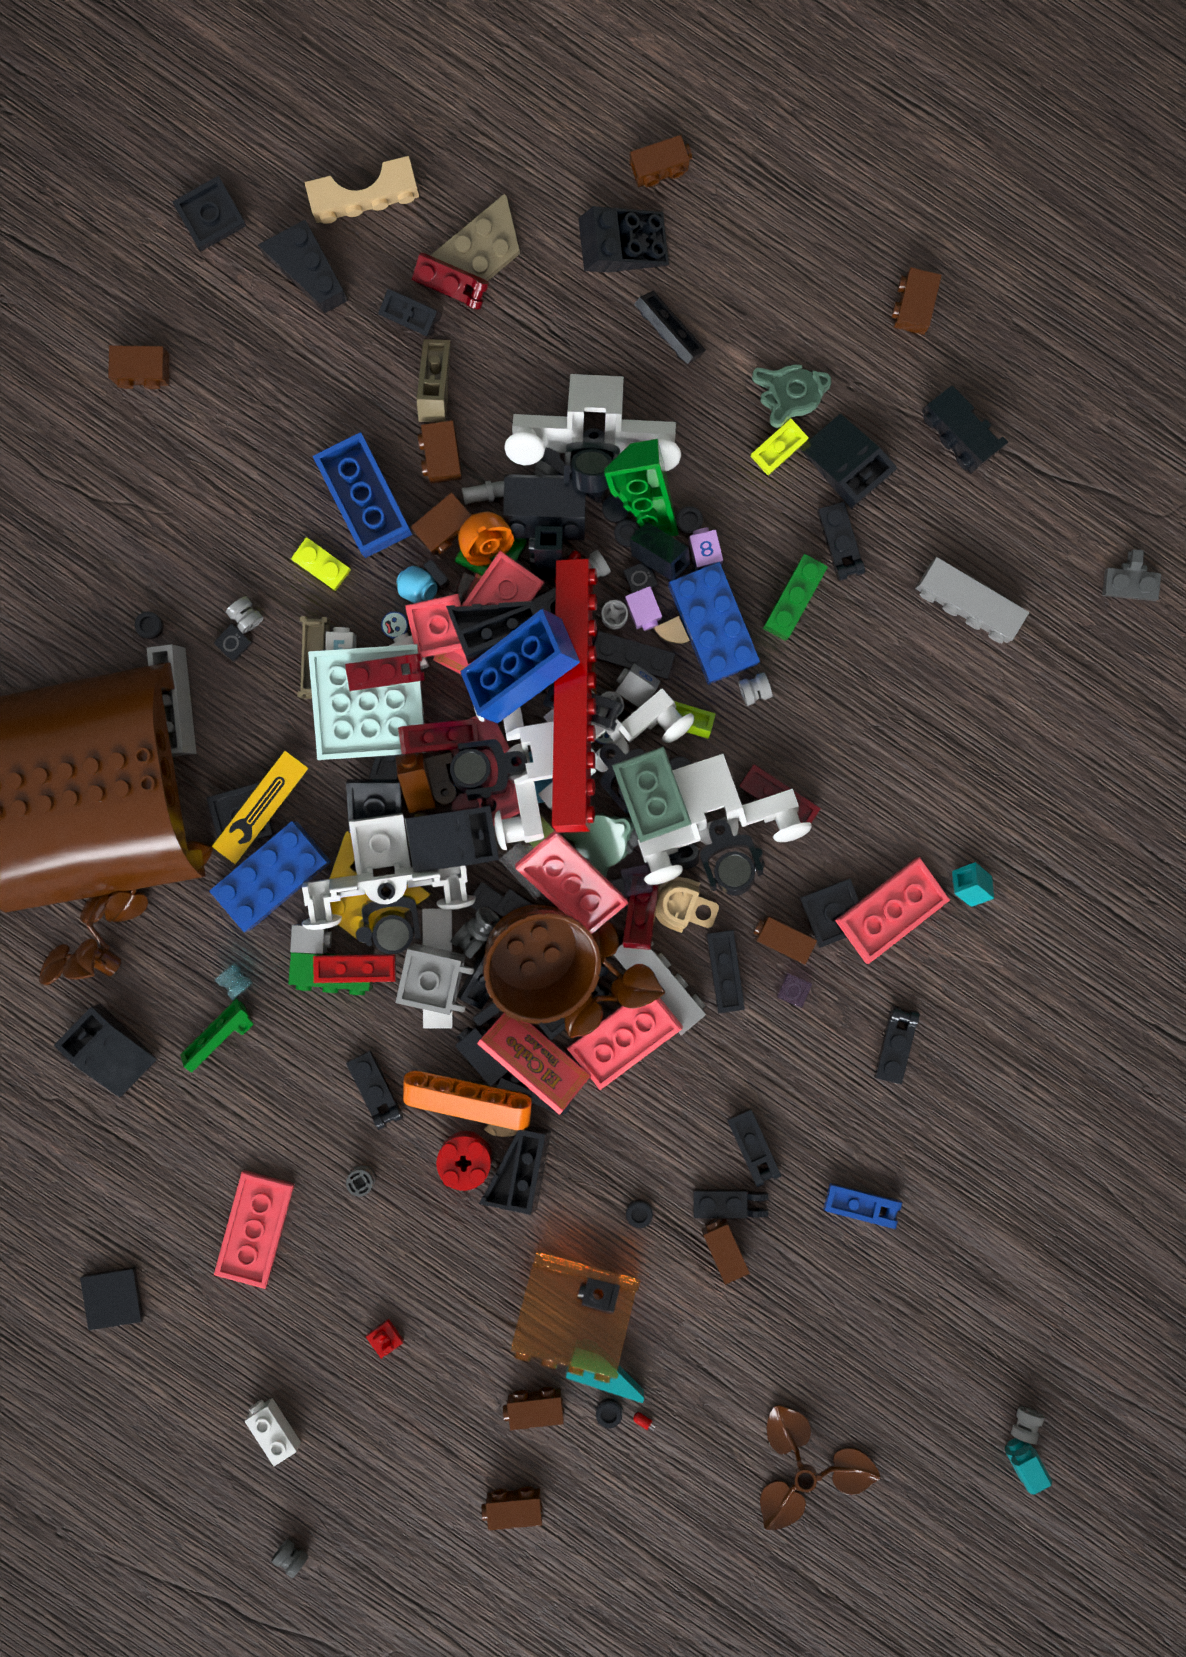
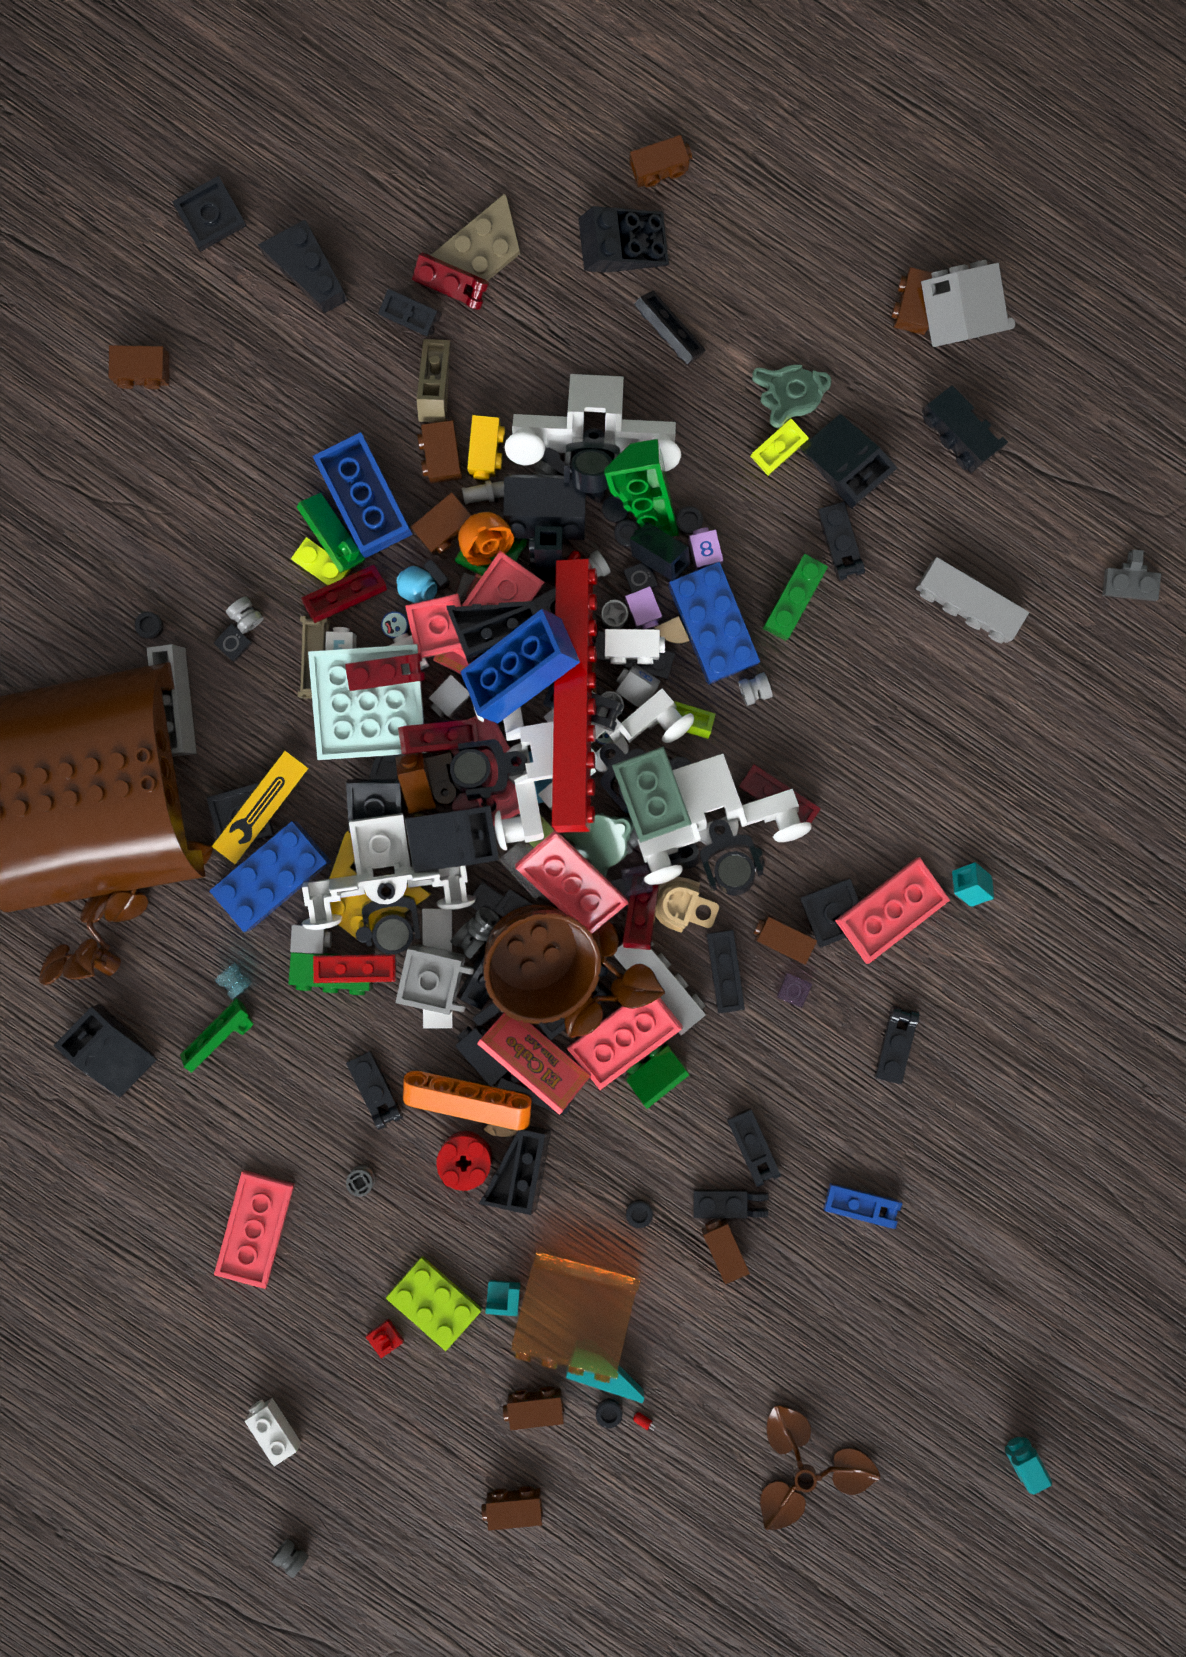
black tile [80,1267,144,1331] -> none
tan arch [304,156,419,224] -> none
black brick [577,1277,620,1315] -> none
light grey wheel [1011,1407,1045,1444] -> none
none -> green hinge [297,493,365,573]
none -> dark red plate [301,565,387,623]
none -> lime plate [386,1256,482,1351]
none -> light grey brick [429,675,470,718]
none -> yellow brick [467,415,505,480]
none -> teal panel [485,1280,521,1316]
none -> white brick [605,629,665,664]
none -> green slope [625,1043,689,1109]
none -> light grey container [921,260,1015,347]

